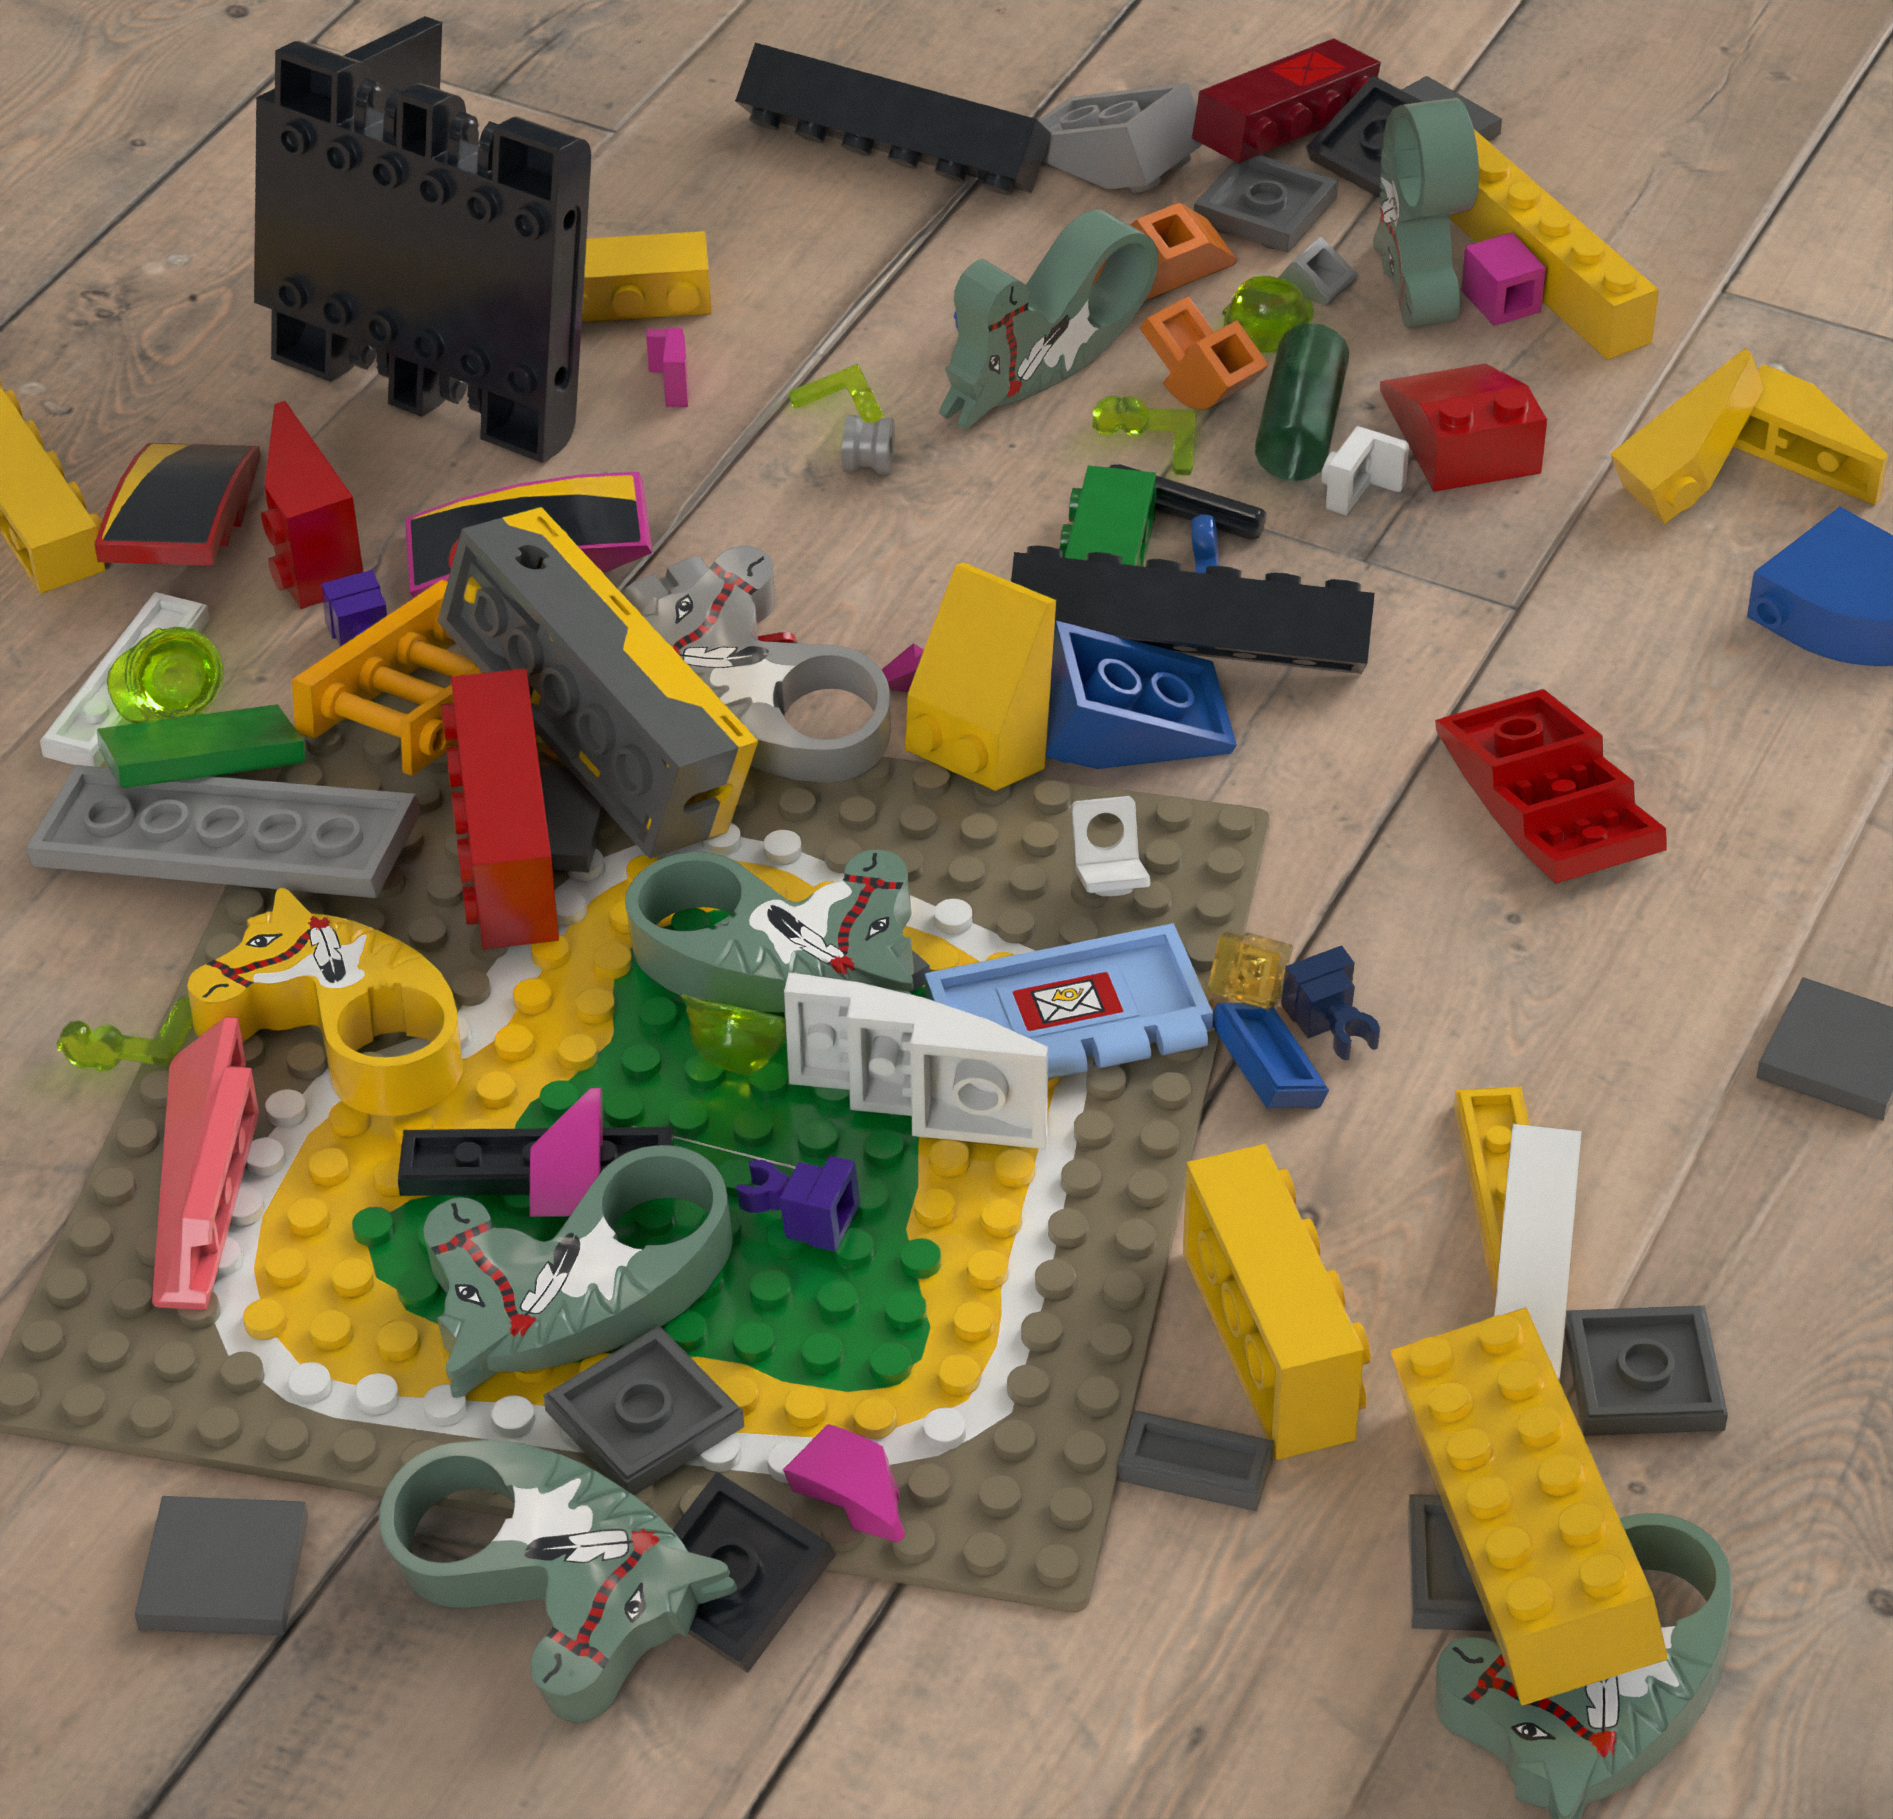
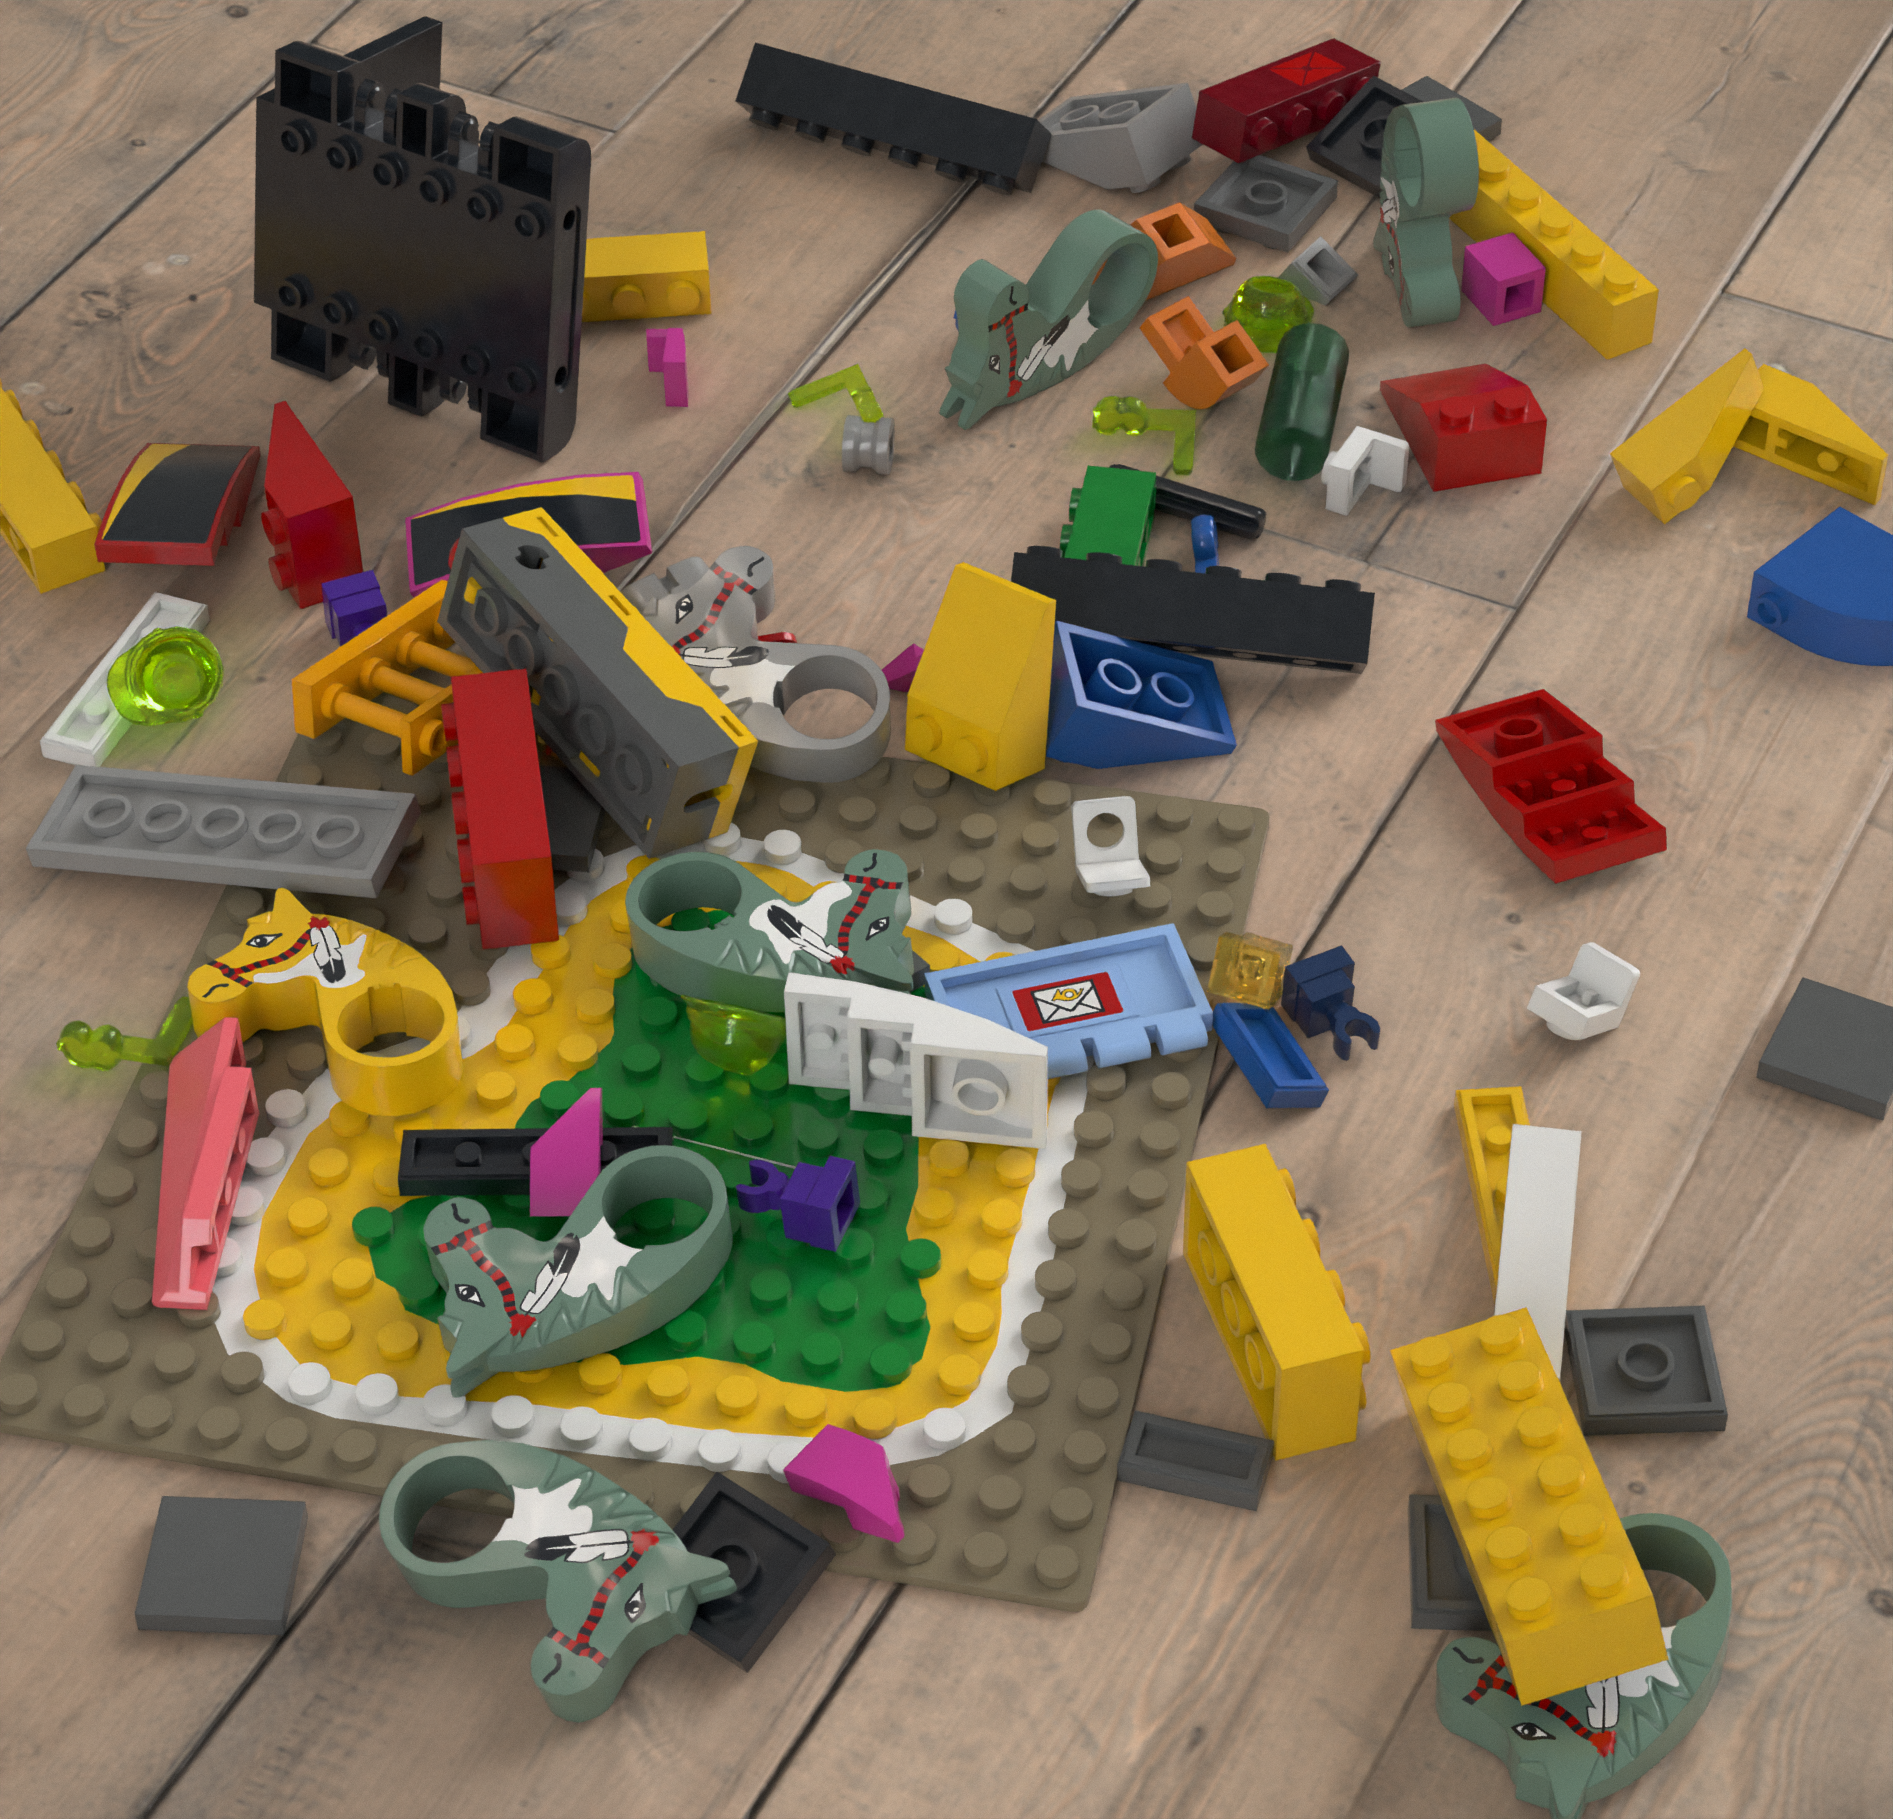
green tile [97,704,305,788] -> none
dark grey tile [543,1326,744,1495] -> none
none -> white bracket [1527,942,1640,1040]

